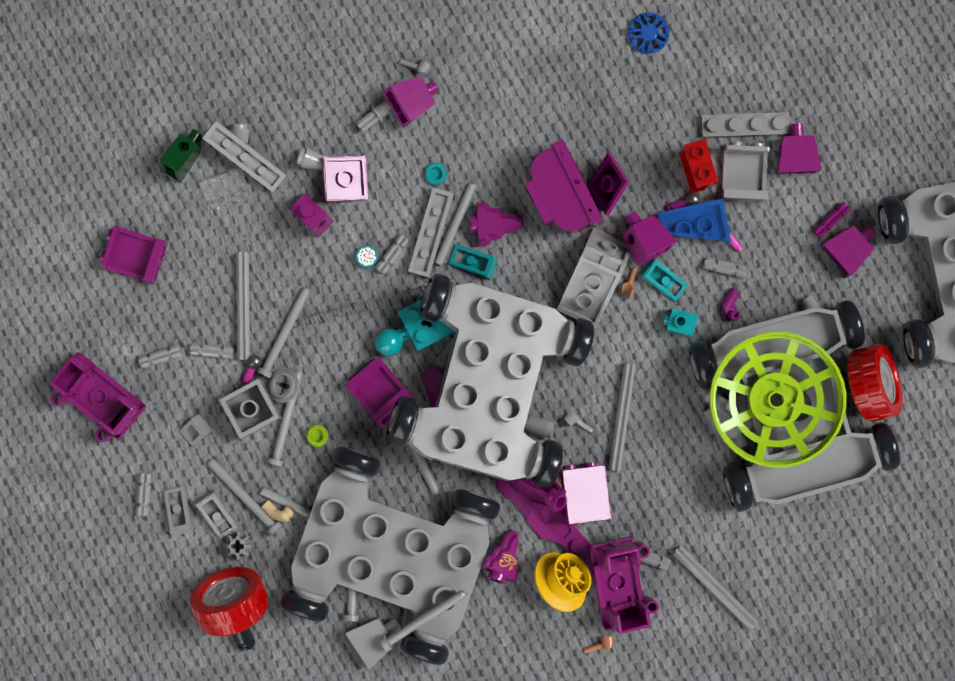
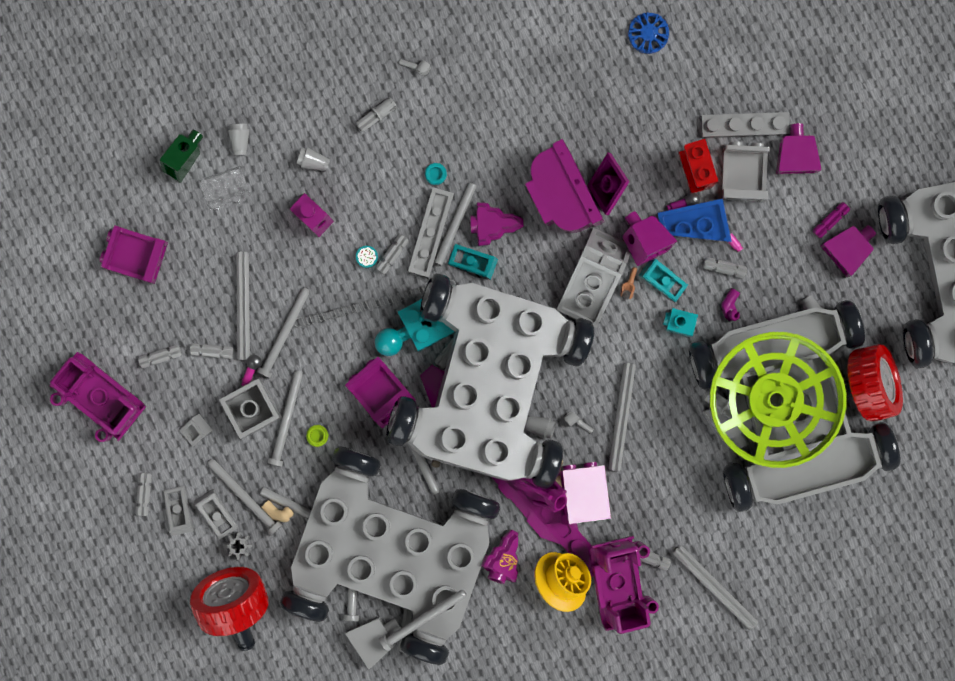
light grey plate [202,120,286,192] -> none
light grey gear [268,368,301,403] -> none
tile [321,156,368,202] -> none
magenta torso [382,77,438,128] -> none
nougat hand [583,635,614,653] -> none

